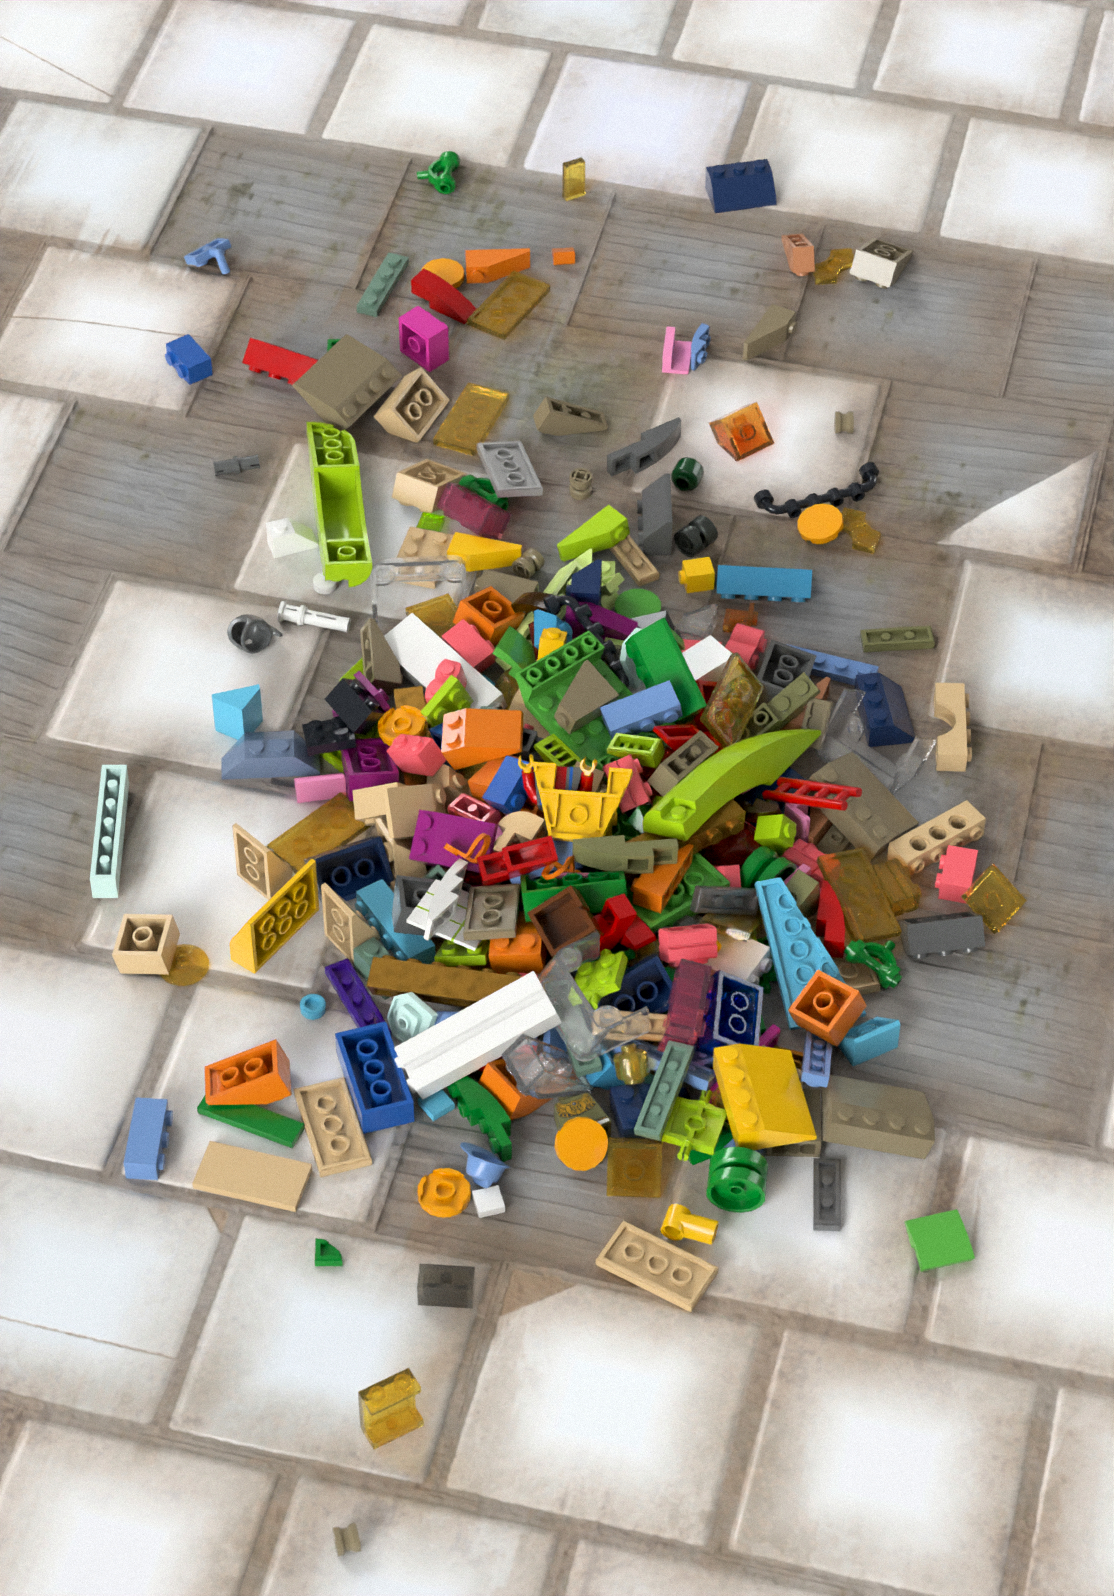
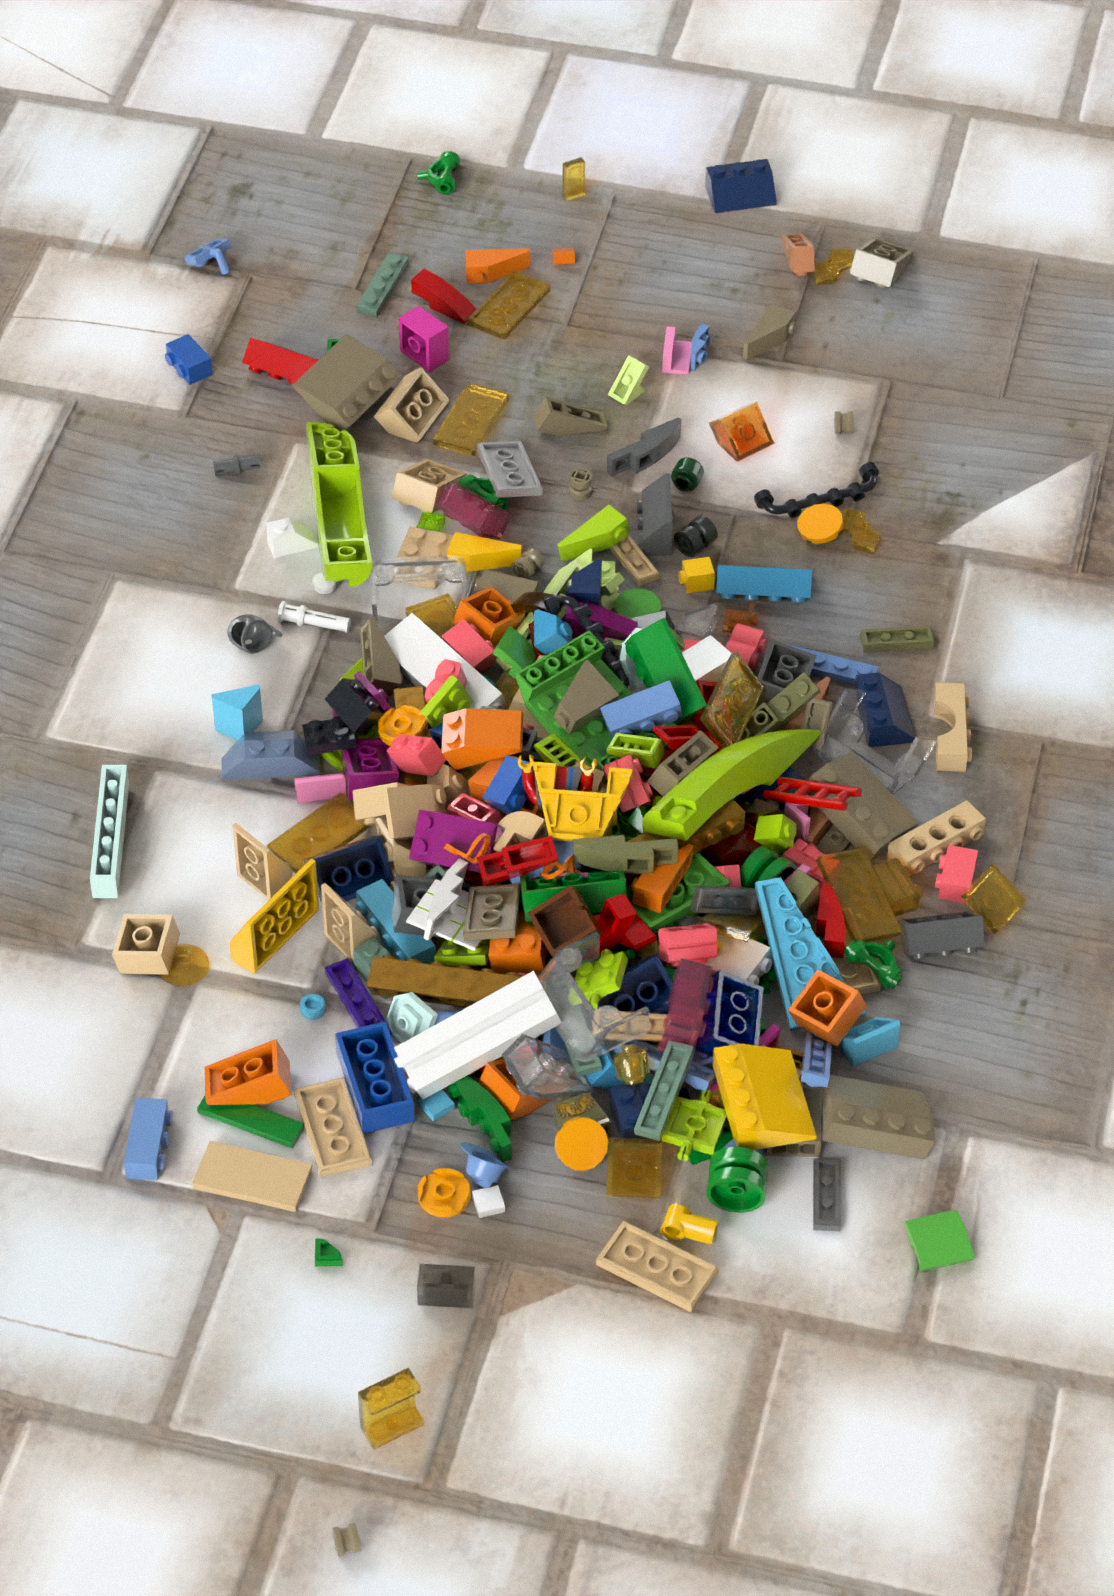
light orange tile [422,258,464,288] -> none
yellow brick [537,628,567,661] -> none
none -> yellowish green slope [608,355,649,406]

